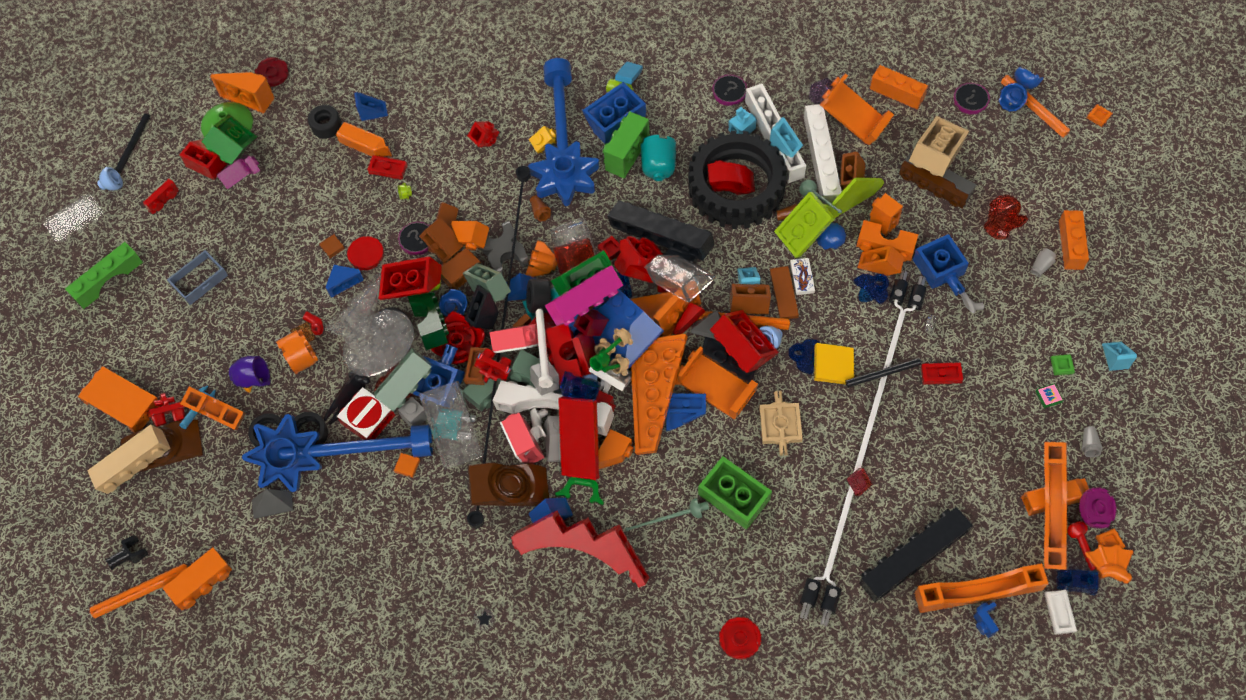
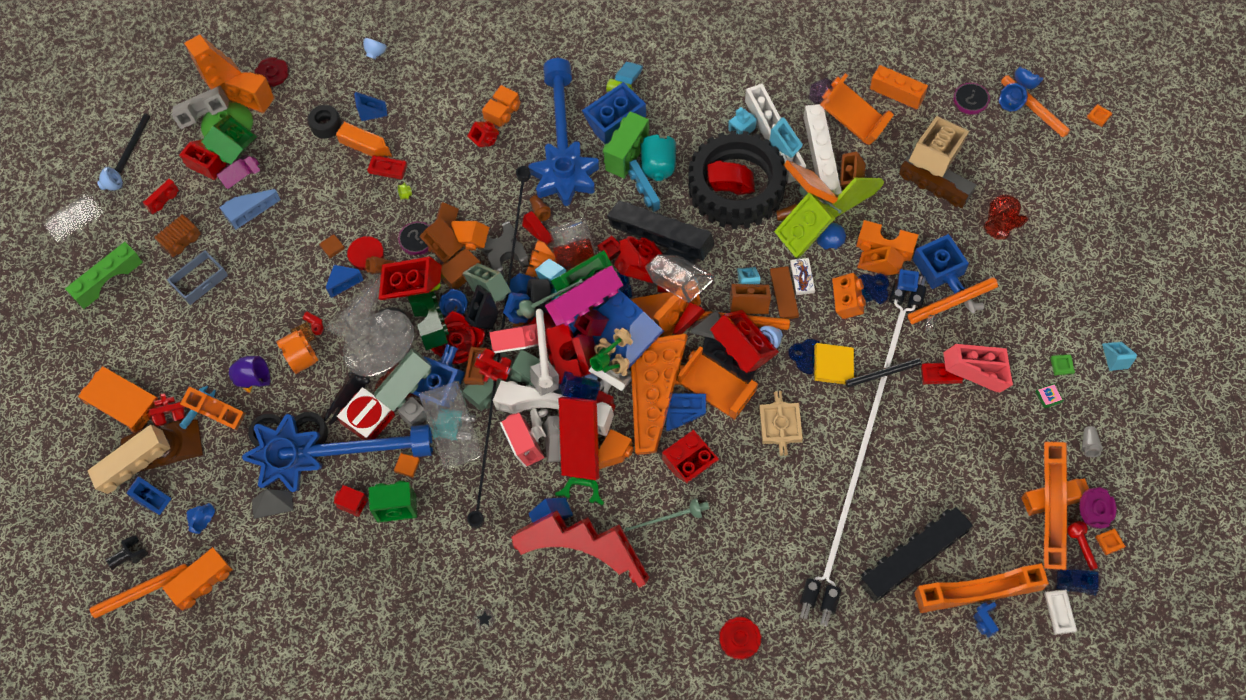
reddish brown slope [468,463,549,506] -> none
yellow bracket [529,126,557,153] -> none
bright green brick [698,456,772,530] -> none
black tile [712,75,747,106] -> none
clear red tile [847,468,872,496] -> none
orange brick [869,193,903,236] -> none
light grey cone [1031,248,1057,277] -> none
orange brick [1059,210,1089,270] -> none
orange arm [1085,544,1133,584] -> none
none -> blue slope [126,476,172,515]
none -> dark orange brick [155,214,201,257]
none -> light grey arch [171,86,229,129]
none -> orange wedge [184,34,241,90]
none -> blue piece [186,503,215,534]
none -> medium blue slope [219,189,281,230]
none -> red brick [334,485,368,517]
none -> light blue brick [363,38,387,59]
none -> dark orange cone [365,256,394,275]
none -> green brick [369,481,417,523]
none -> orange piece [482,85,520,127]
none -> blue bracket [503,292,530,324]
none -> sand green sword [517,279,583,319]
none -> red piece [522,211,554,245]
none -> medium azure slope [535,259,567,287]
none -> dark azure plate [628,159,660,212]
none -> red slope [662,429,719,483]
none -> orange tile [784,160,838,204]
none -> orange brick [832,273,866,319]
none -> blue tile [897,269,919,292]
none -> orange axle [908,277,998,324]
none -> coral wedge [943,344,1013,392]

